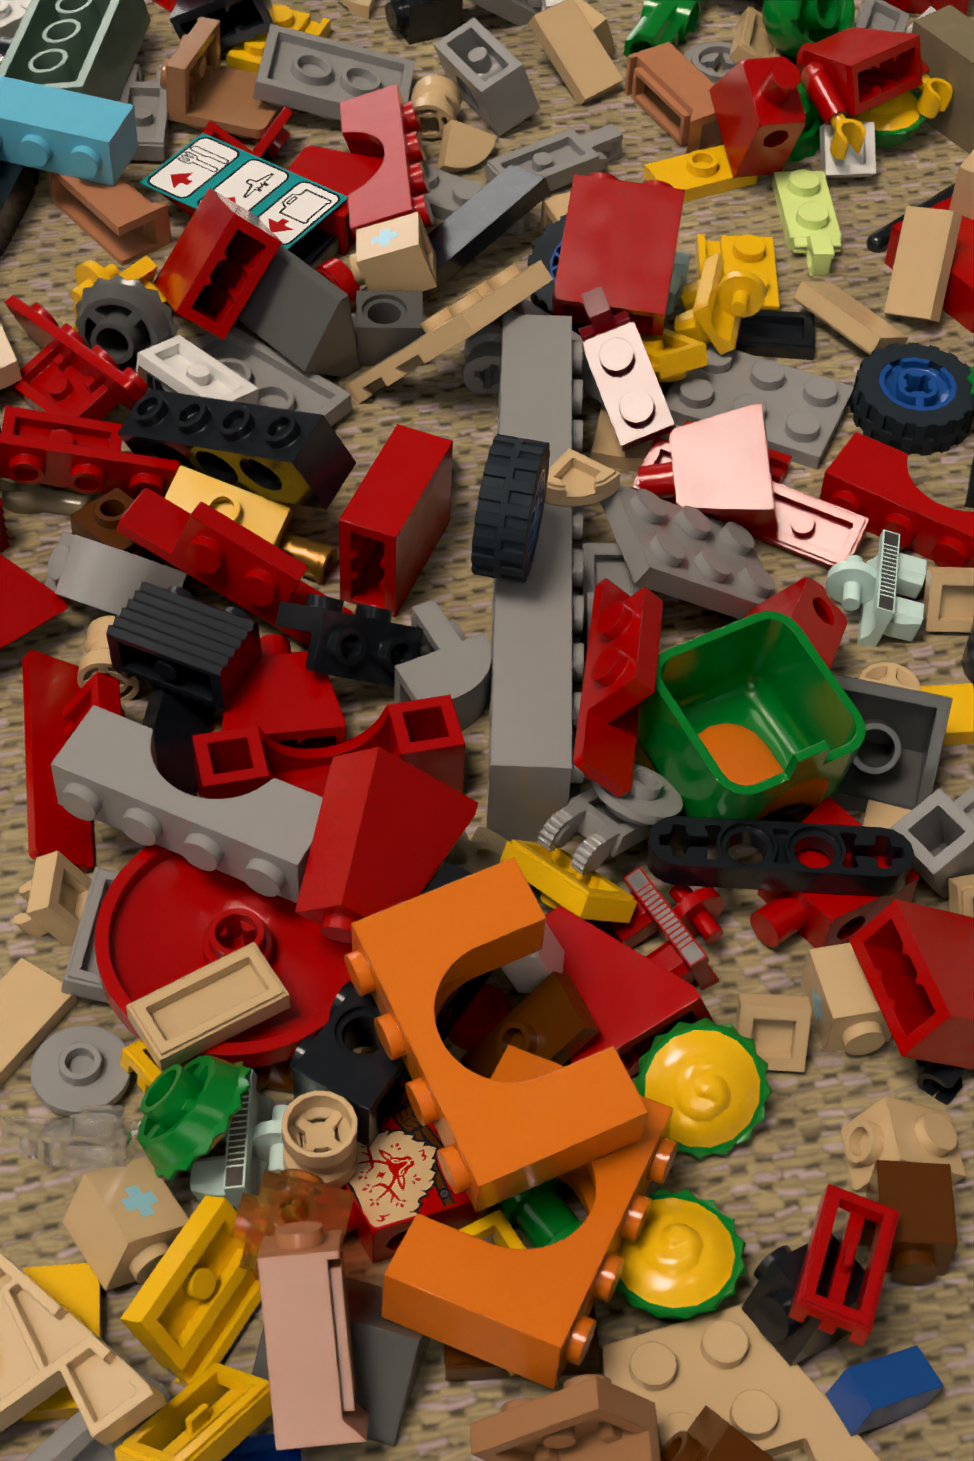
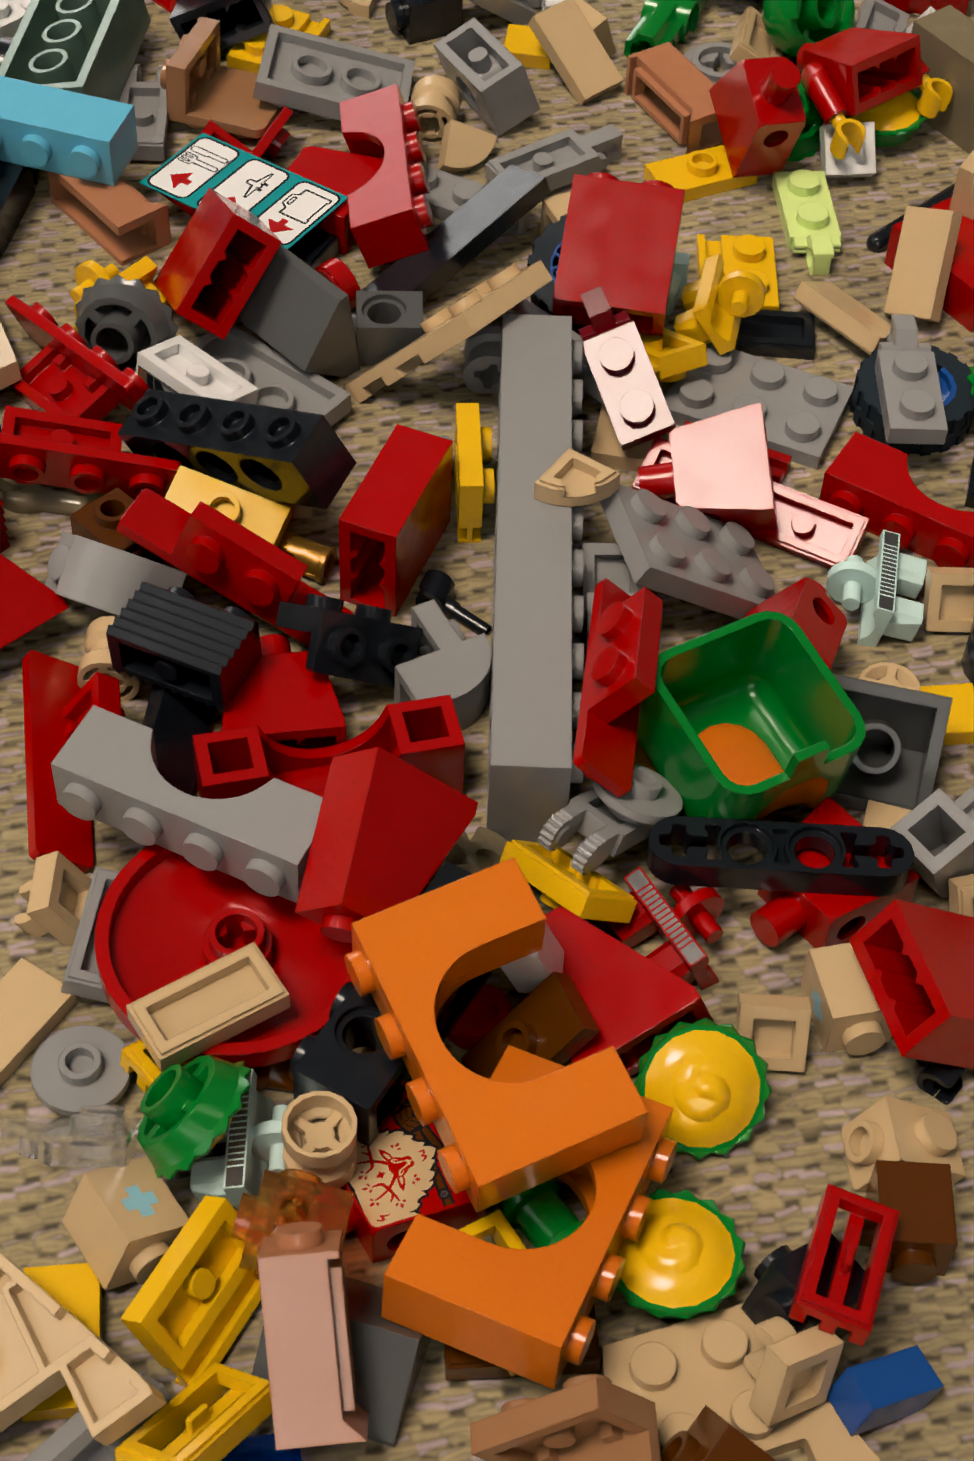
tan brick [350,212,437,291] -> none
black wheel [471,434,550,583] -> none
none -> black hand [415,569,492,635]
none -> yellow plate [454,403,495,543]
none -> yellow tile [504,24,551,70]
none -> tan tile [743,1316,844,1426]
none -> light grey hinge [874,314,948,445]

